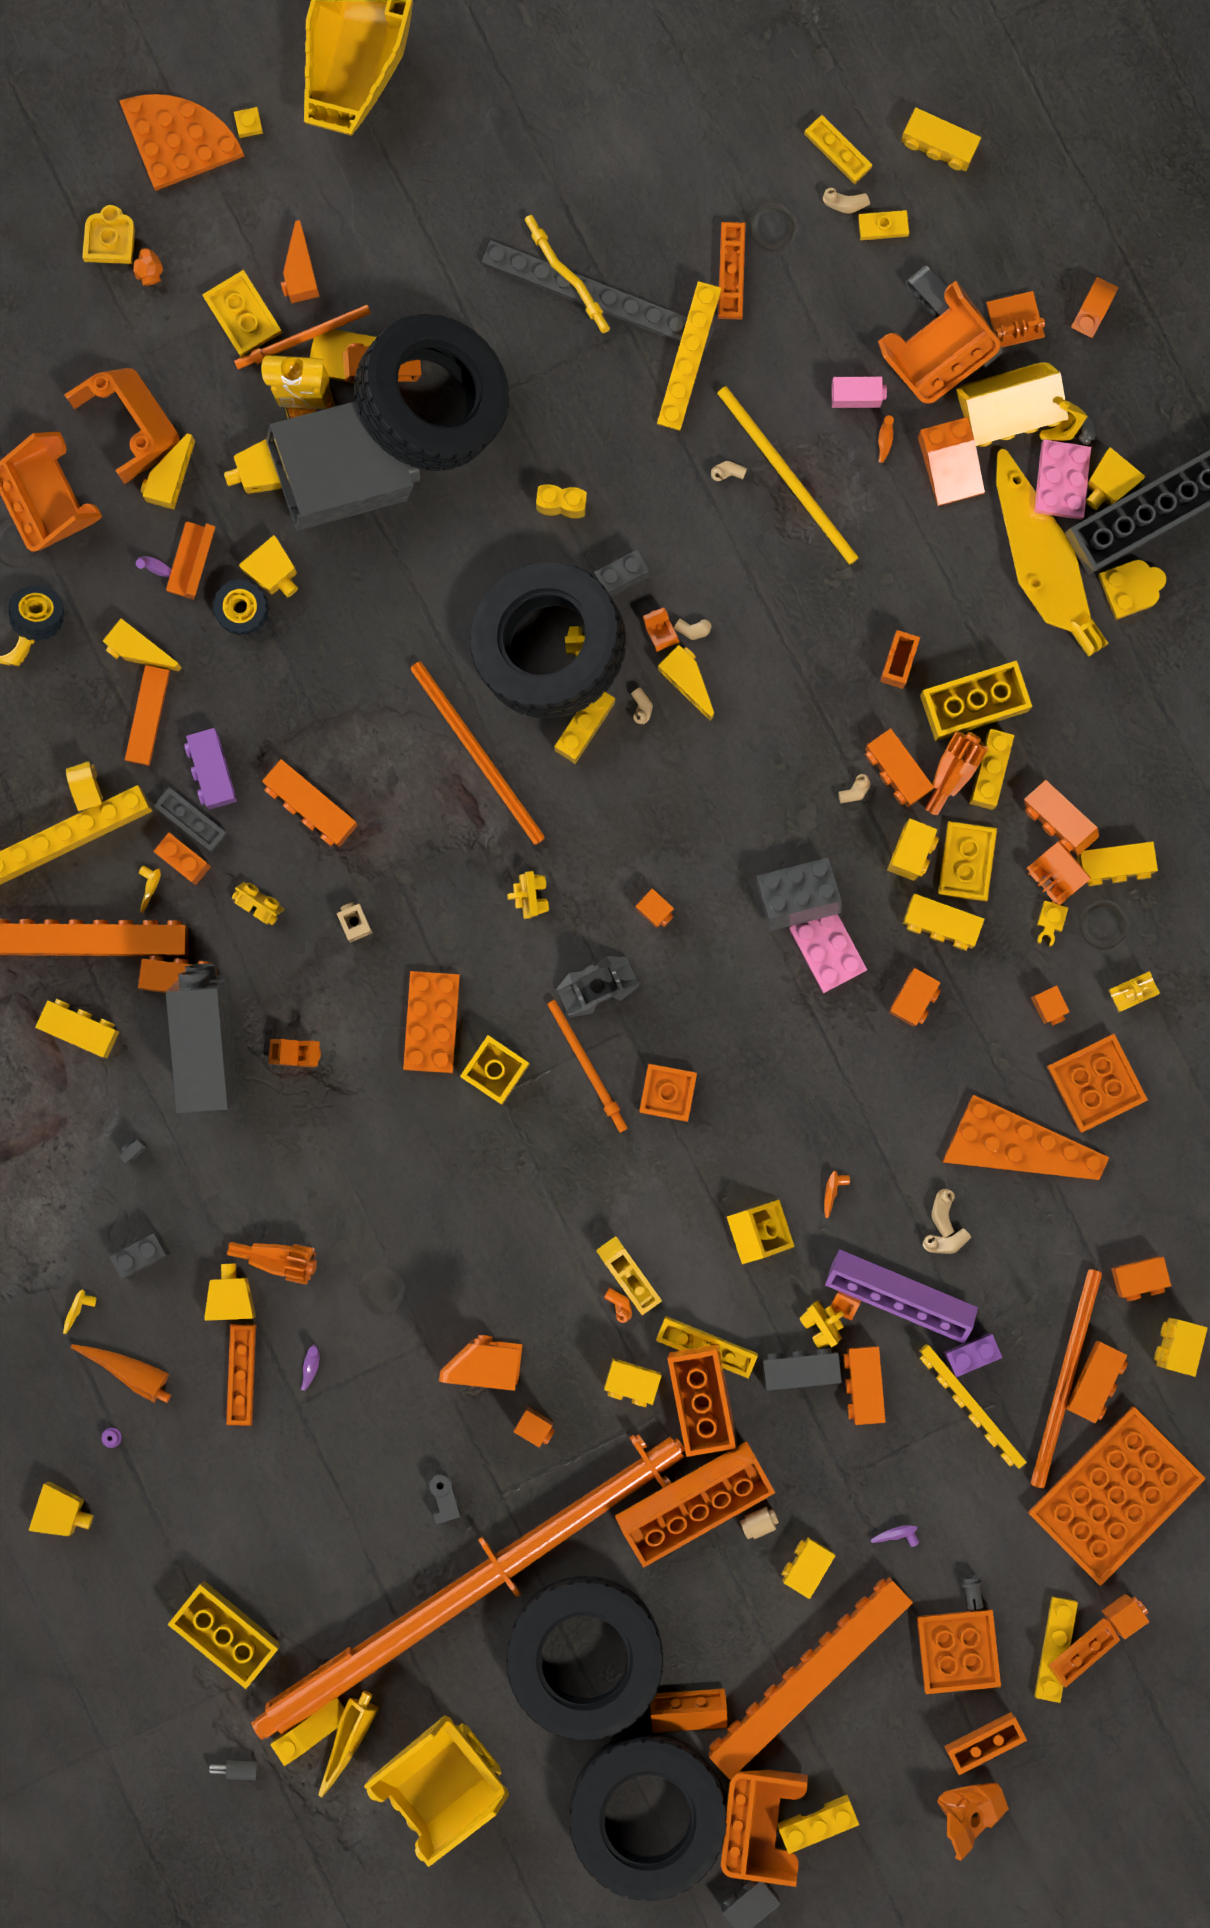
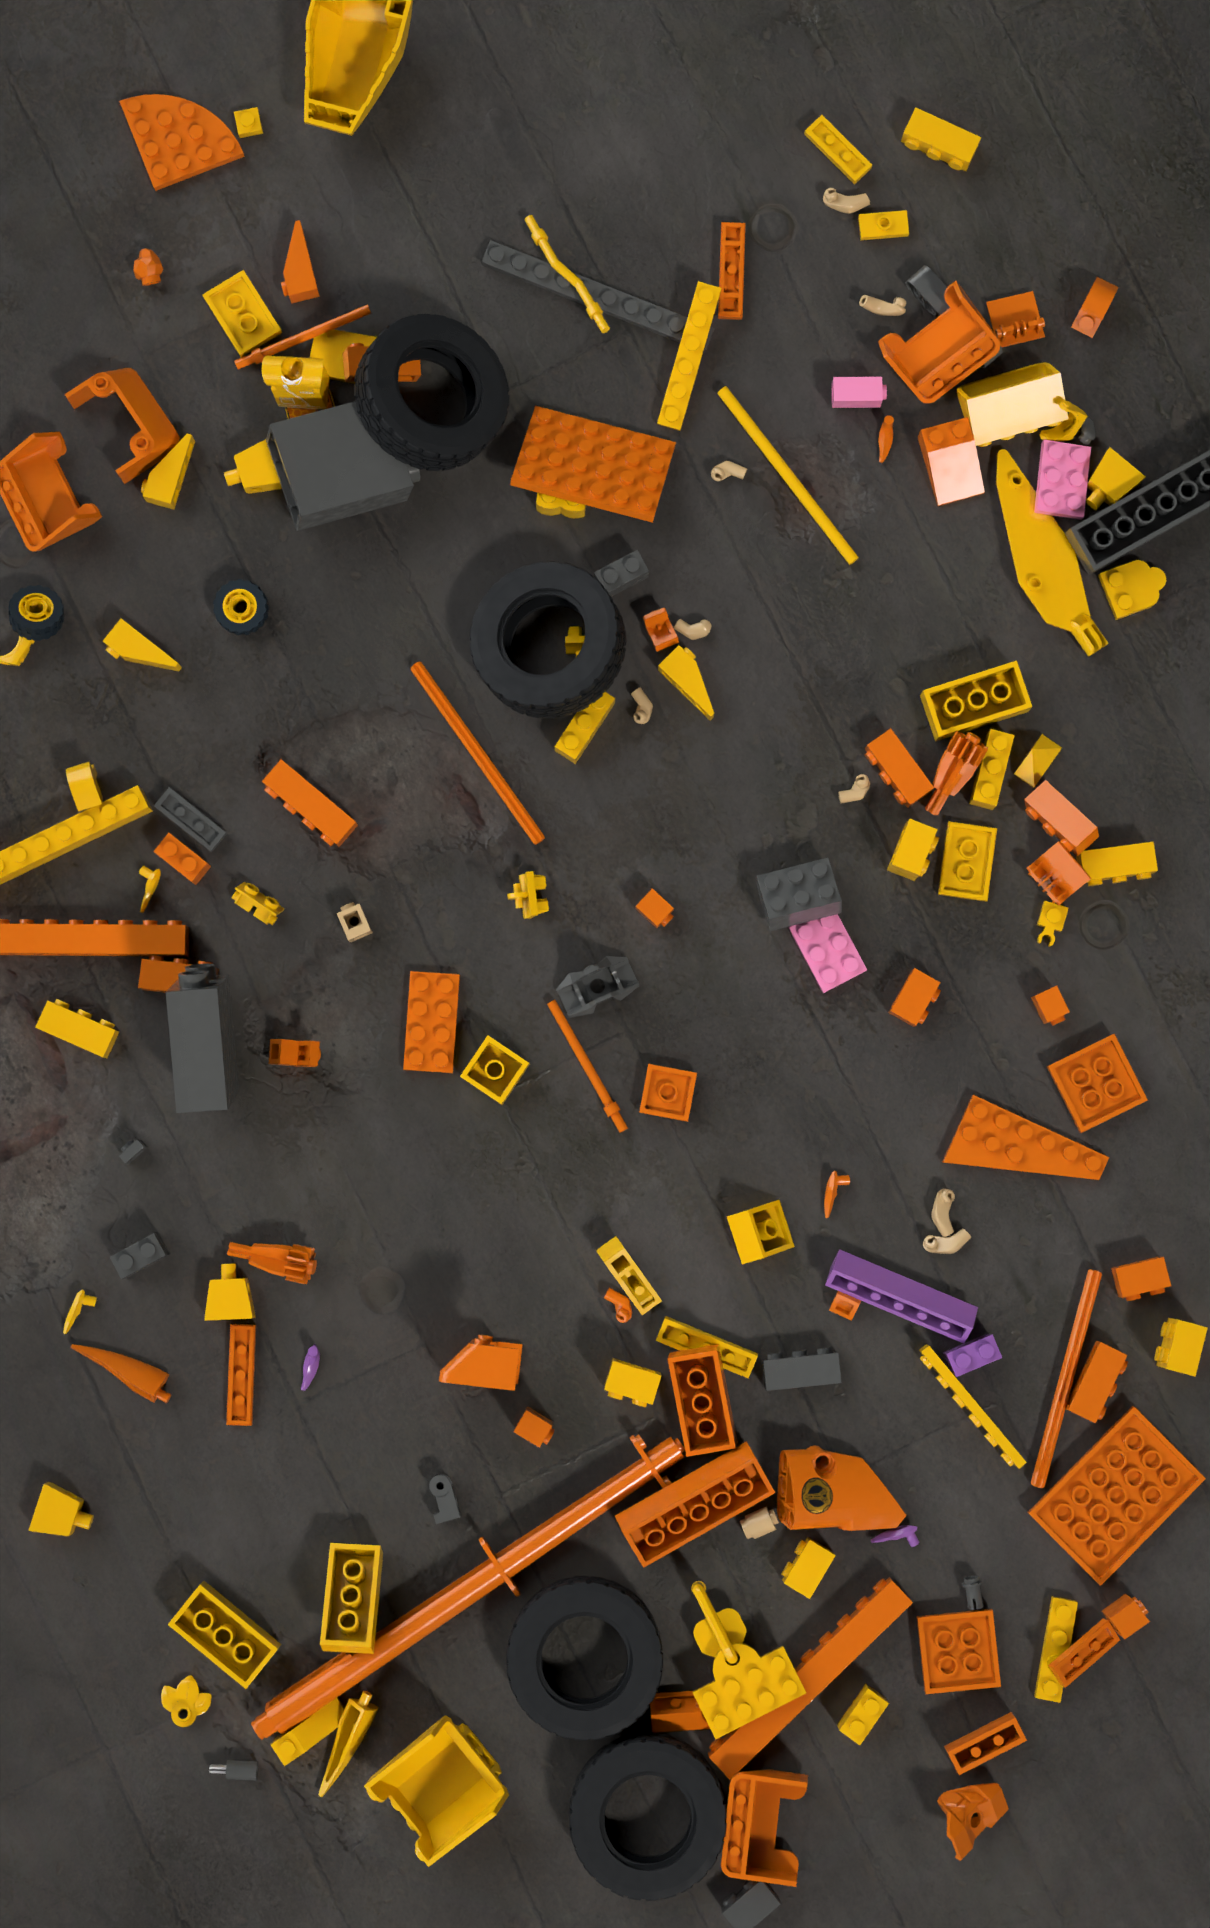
yellow plate [82,205,135,264] -> none
medium lavender piece [101,1427,122,1448] -> none
orange tile [125,665,170,766] -> none
medium lavender bar [136,556,172,578] -> none
orange panel [166,522,216,600] -> none
medium lavender brick [184,728,238,810] -> none
yellow torso [239,535,298,598] -> none
yellow arch [777,1795,859,1854] -> none
yellow hips [800,1300,845,1349] -> none
orange brick [843,1346,886,1425] -> none
orange brick [880,630,920,689] -> none
yellow brick [902,894,984,951] -> none
yellow hips [1108,971,1160,1012] -> none
none -> yellow plate [161,1675,212,1728]
none -> yellow brick [320,1543,383,1654]
none -> orange plate [510,406,676,523]
none -> yellow plate [691,1581,806,1739]
none -> orange panel [777,1445,906,1531]
none -> yellow brick [837,1683,889,1745]
none -> tan arm [859,295,907,316]
none -> yellow slope [1014,734,1062,788]

